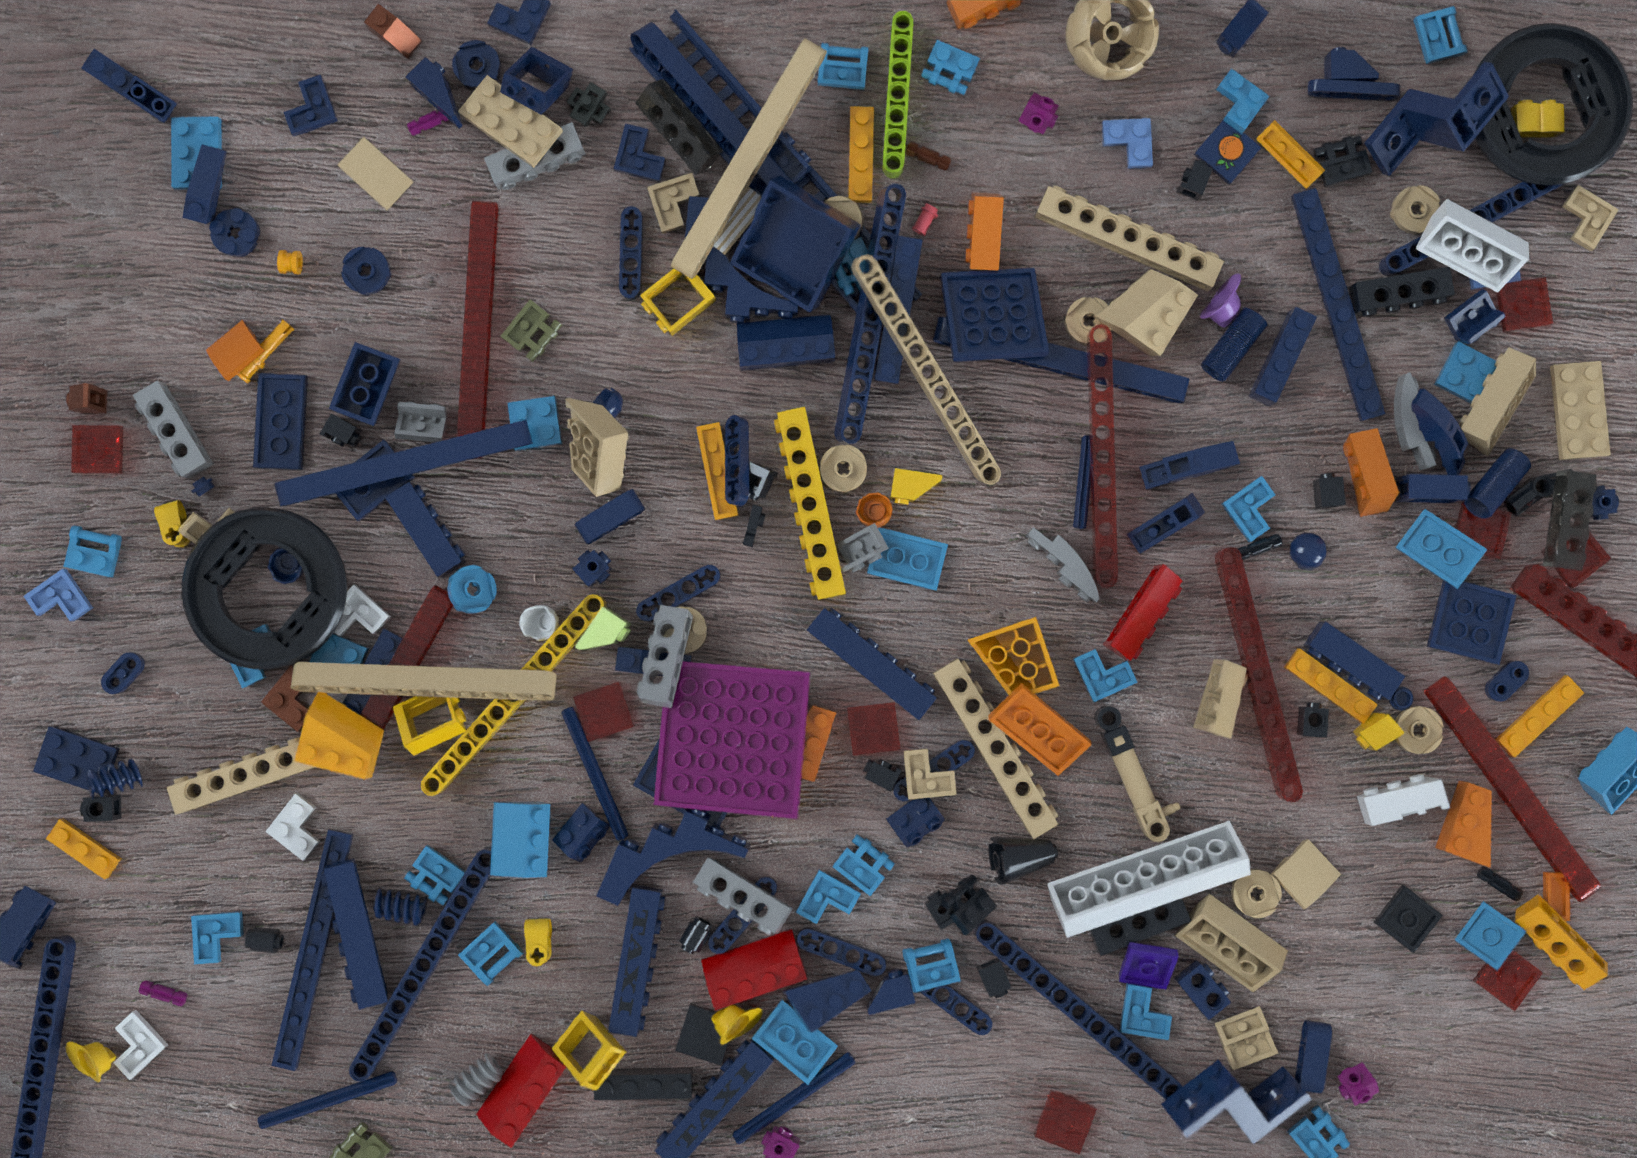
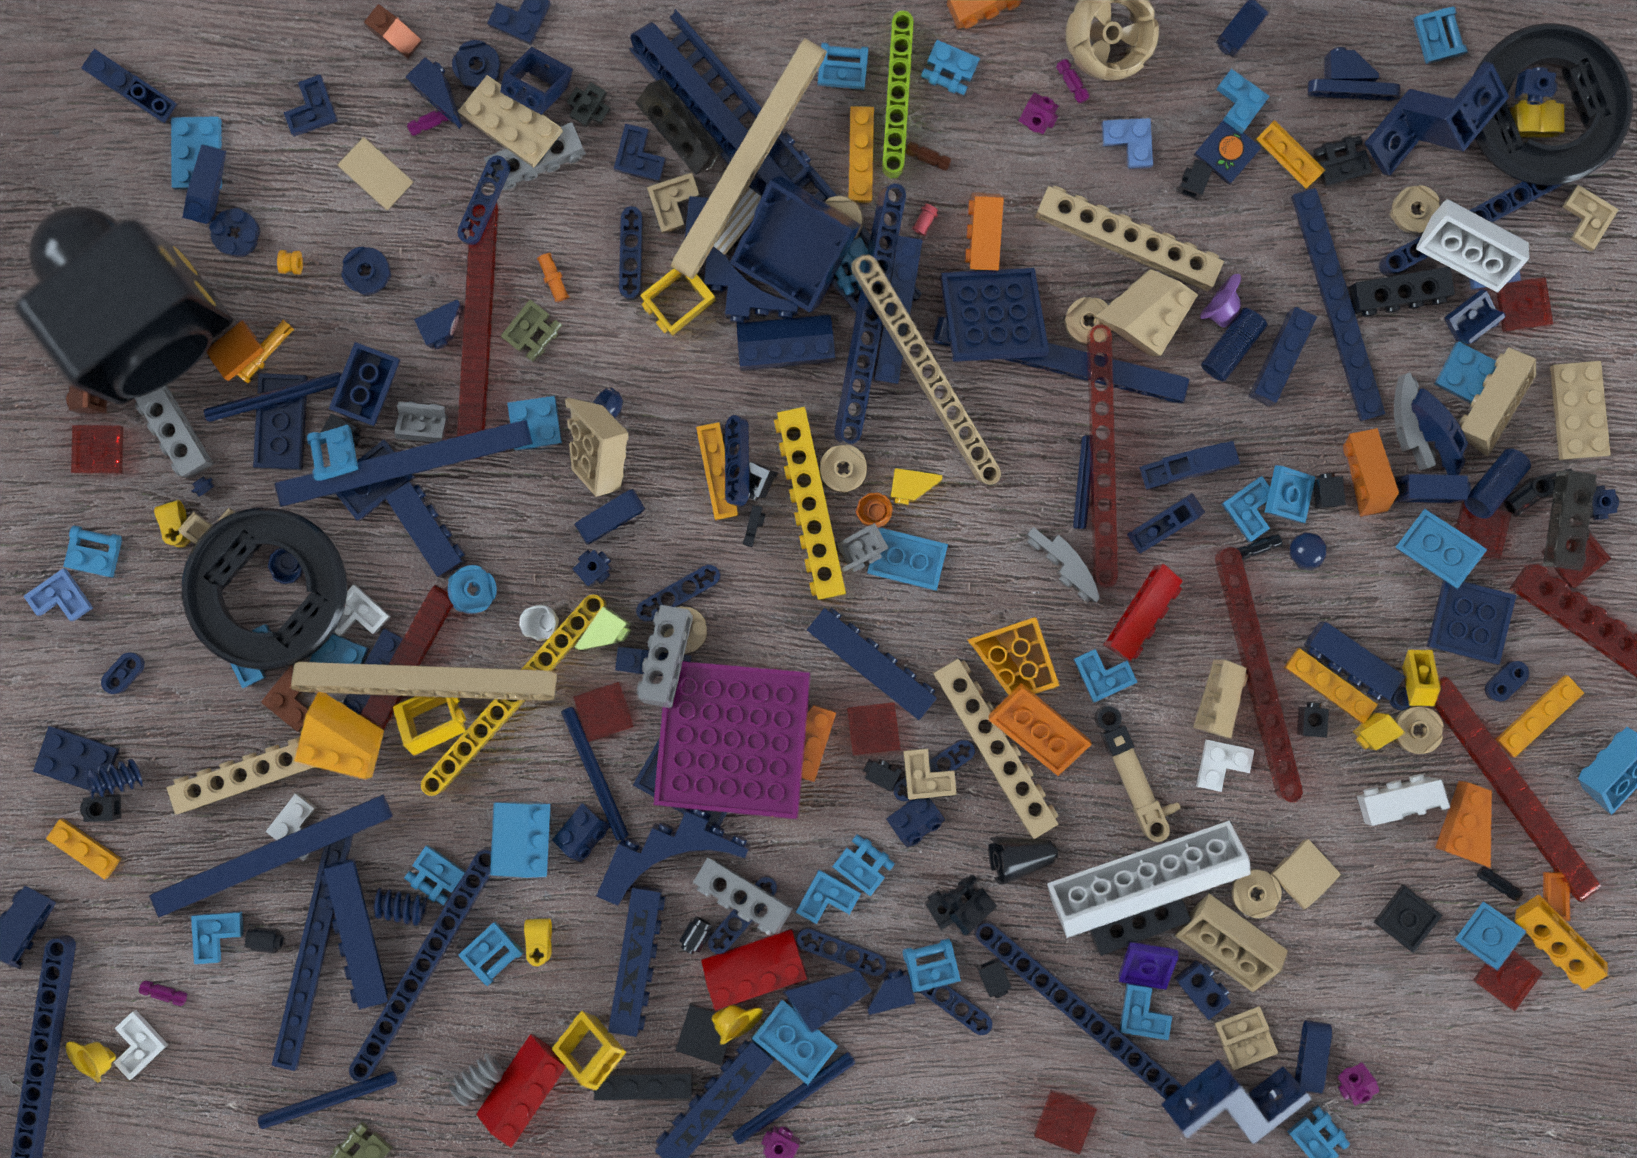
none -> black piece [15,206,233,405]
none -> dark blue beam [149,794,393,918]
none -> dark blue axle [204,372,342,422]
none -> dark azure plate [307,425,358,481]
none -> dark blue slope [414,299,464,350]
none -> dark blue beam [457,155,510,245]
none -> orange pin [537,253,569,303]
none -> magenta axle [1056,59,1090,104]
none -> white plate [1196,740,1254,792]
none -> dark azure plate [1265,465,1316,523]
none -> yellow brick [1402,650,1440,706]
none -> dark blue brick [1514,67,1557,105]

